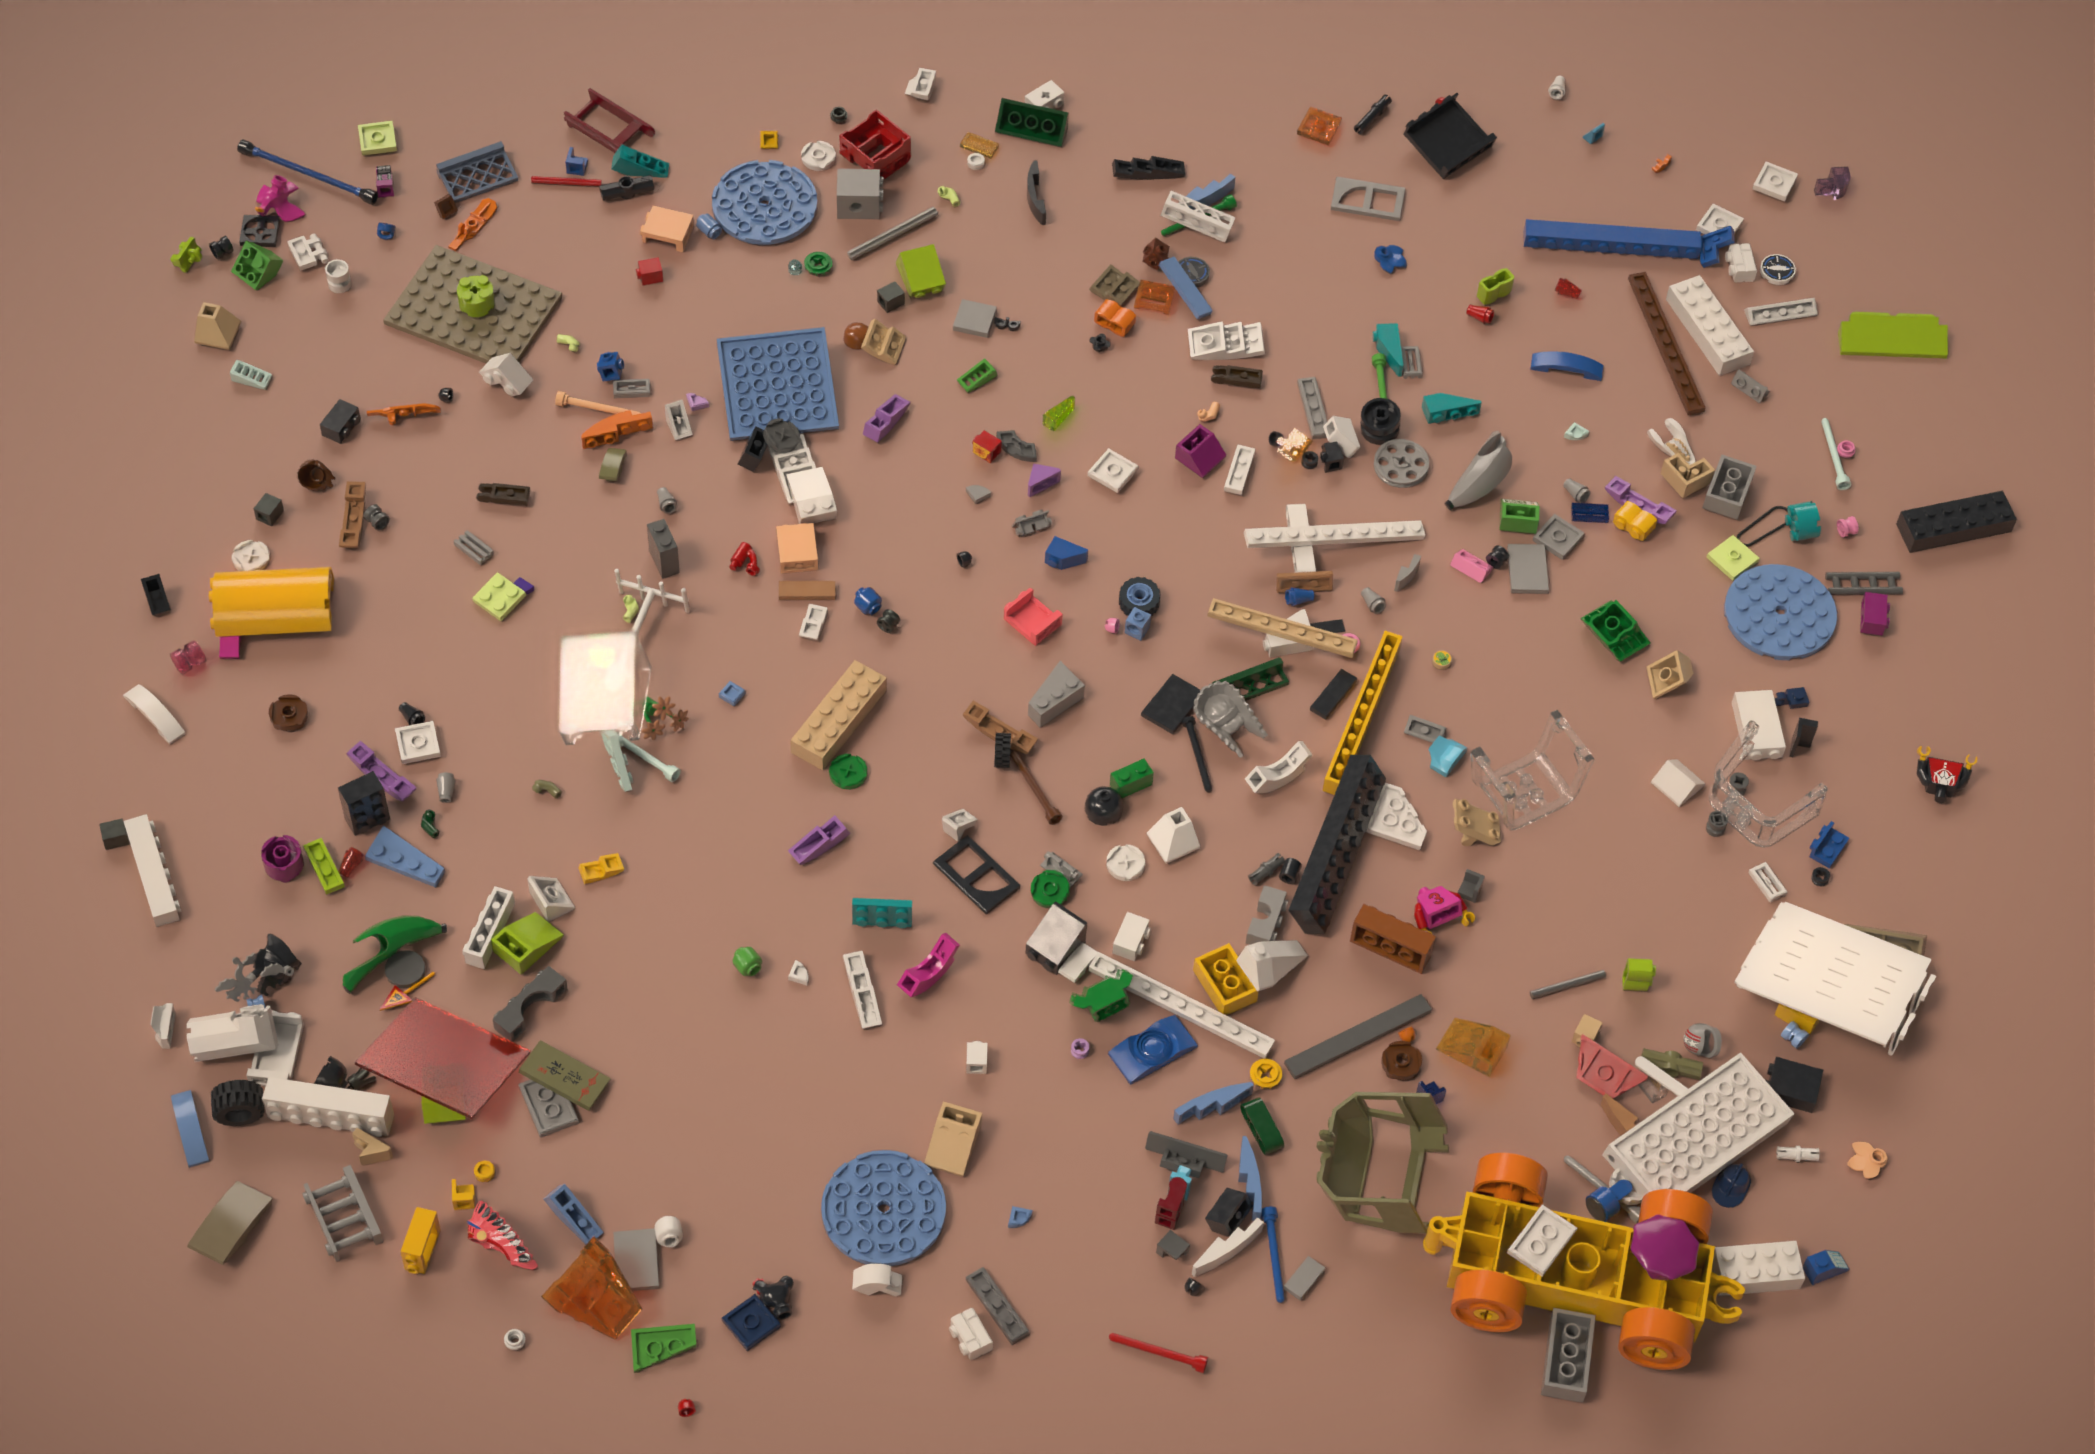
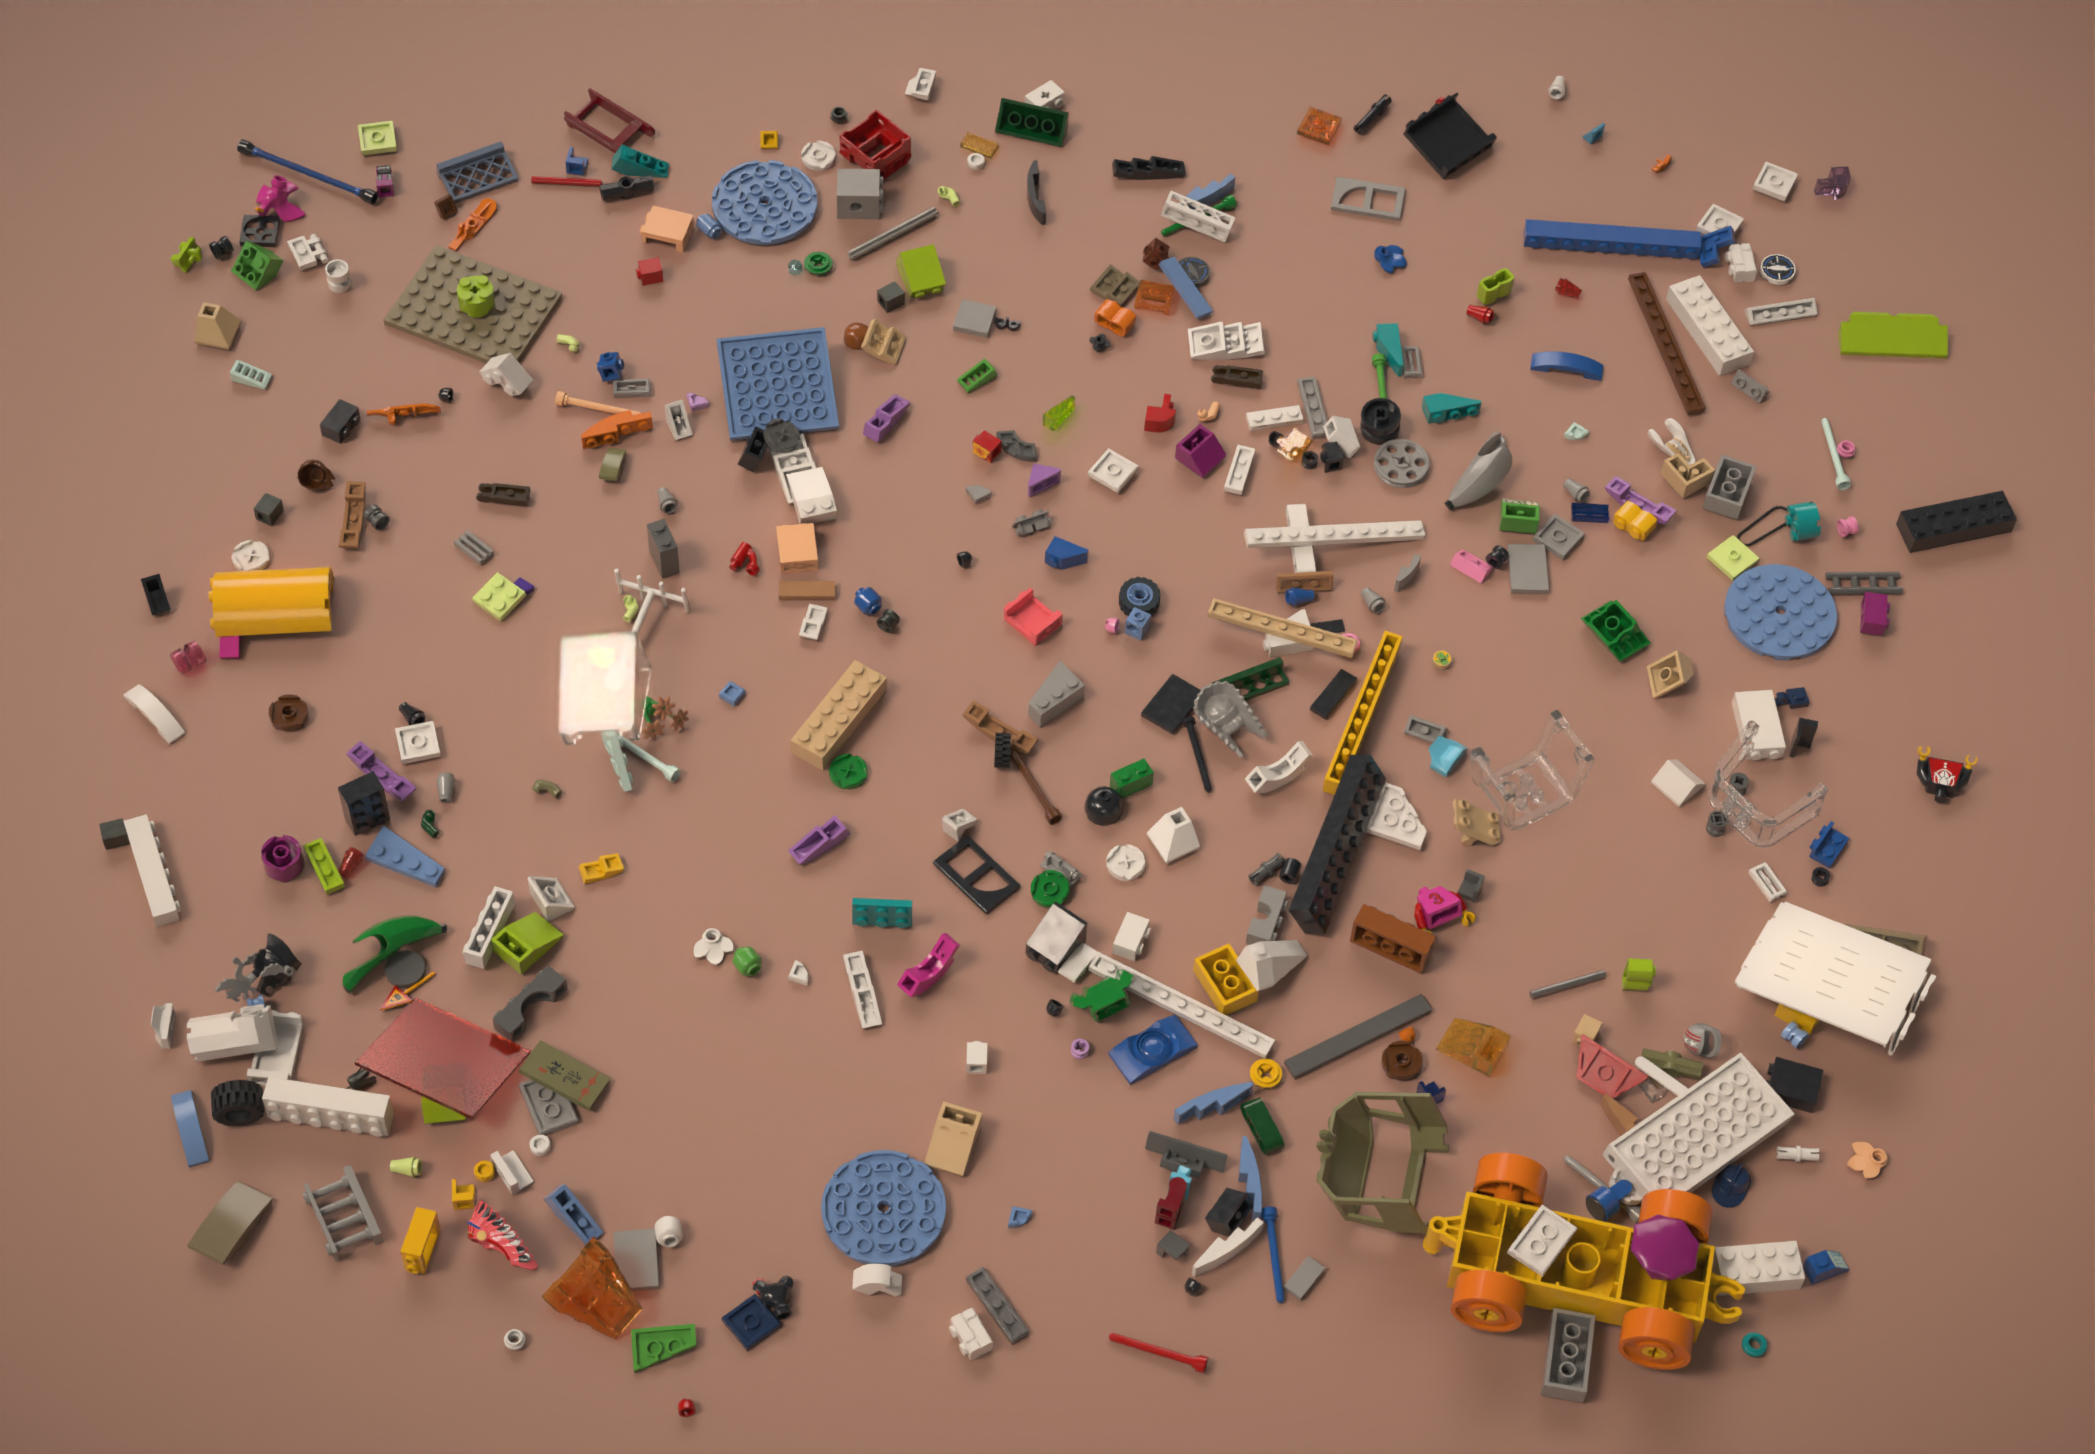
black cylinder [314,1056,349,1089] -> none
tan slope [352,1128,393,1165] -> none
blue tile [377,222,396,240] -> none
none -> yellowish green cone [390,1157,422,1177]
none -> white panel [490,1151,533,1195]
none -> white tile [529,1135,551,1156]
none -> white plate [694,928,733,965]
none -> black hinge [1046,999,1064,1016]
none -> red brick [1144,393,1176,433]
none -> white plate [1246,405,1303,431]
none -> teal piece [1741,1332,1768,1357]

